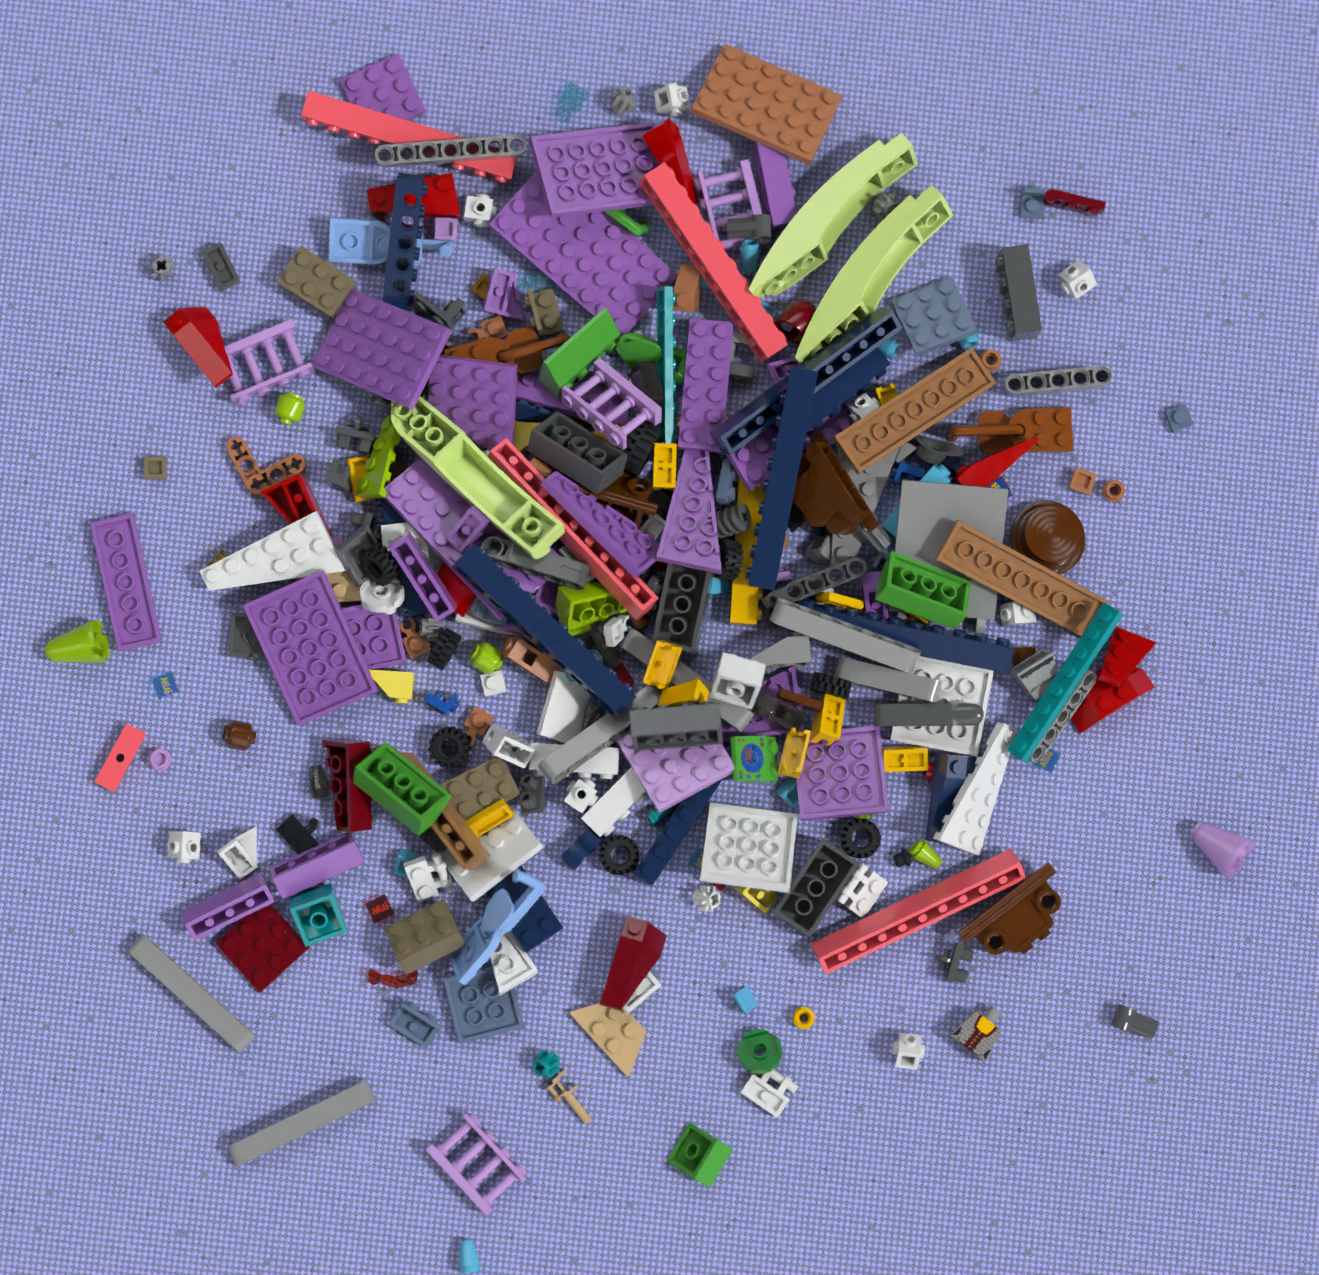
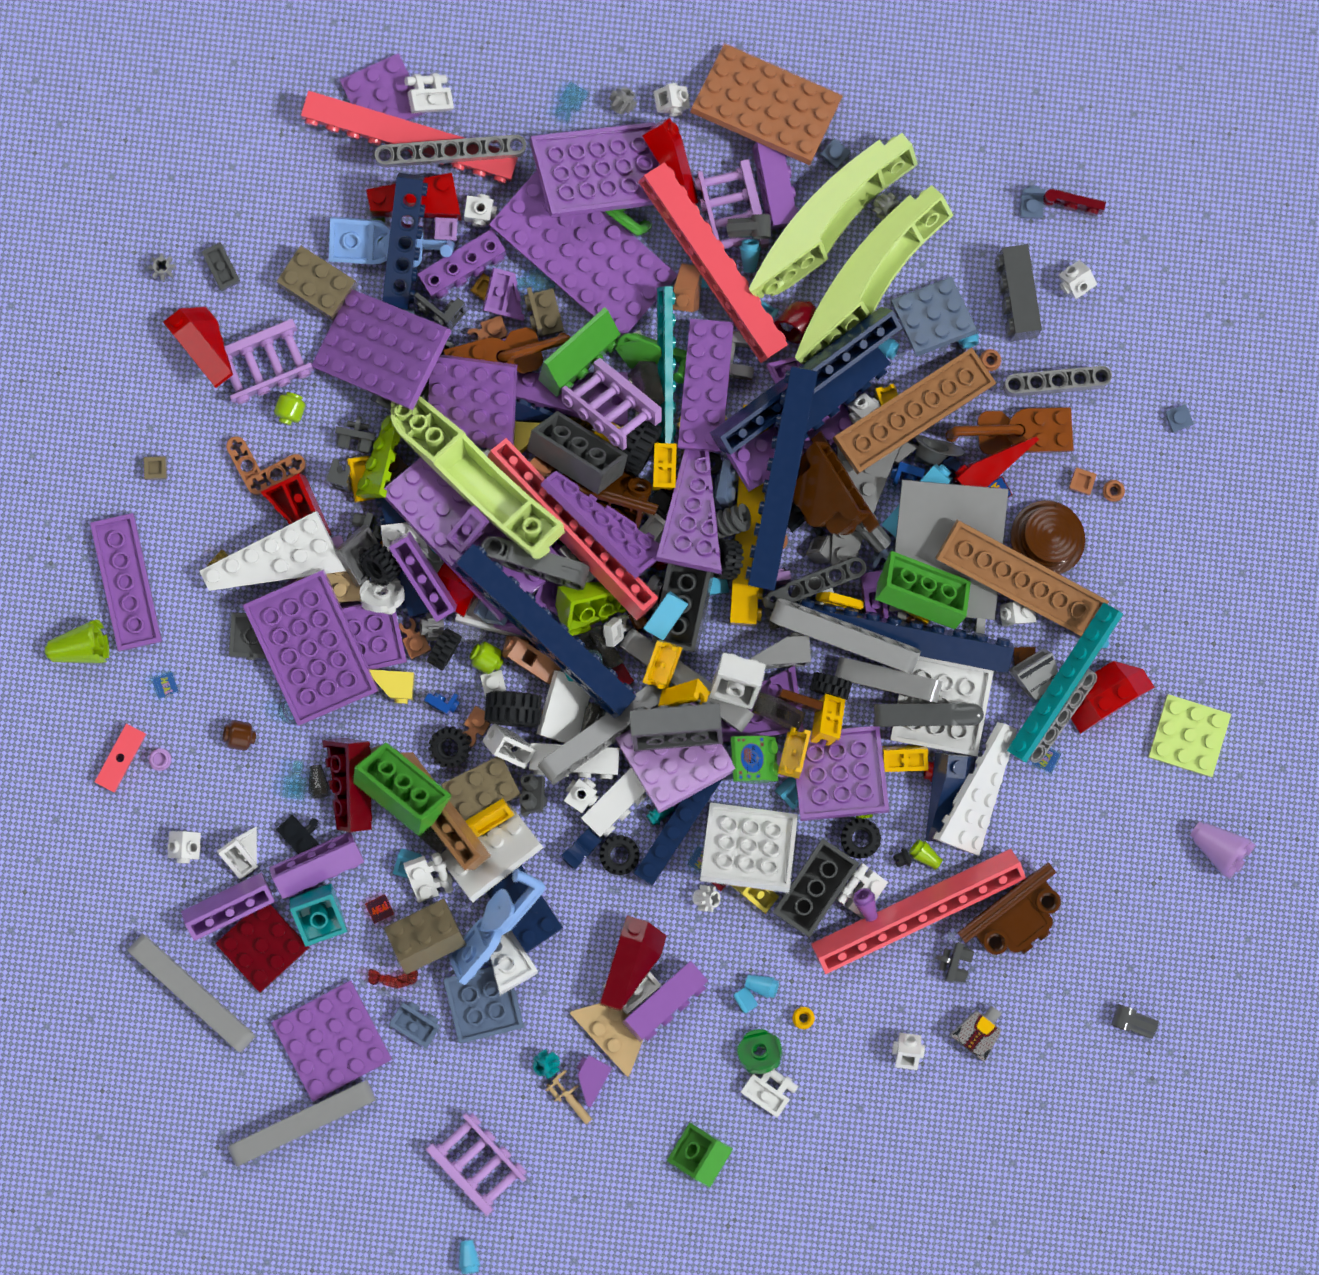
red wing [1098,626,1157,688] -> none
none -> medium lavender plate [272,980,392,1102]
none -> clear light blue tile [278,701,295,723]
none -> clear light blue plate [282,761,308,800]
none -> white plate [404,73,454,113]
none -> medium lavender brick [418,229,507,300]
none -> black tyre [484,691,542,727]
none -> medium lavender slope [576,1055,612,1108]
none -> medium lavender brick [622,961,708,1042]
none -> medium azure slope [643,591,688,640]
none -> medium azure cone [745,974,779,999]
none -> sand blue plate [820,138,851,170]
none -> medium lavender cone [853,888,878,922]
none -> yellowish green plate [1148,694,1231,777]

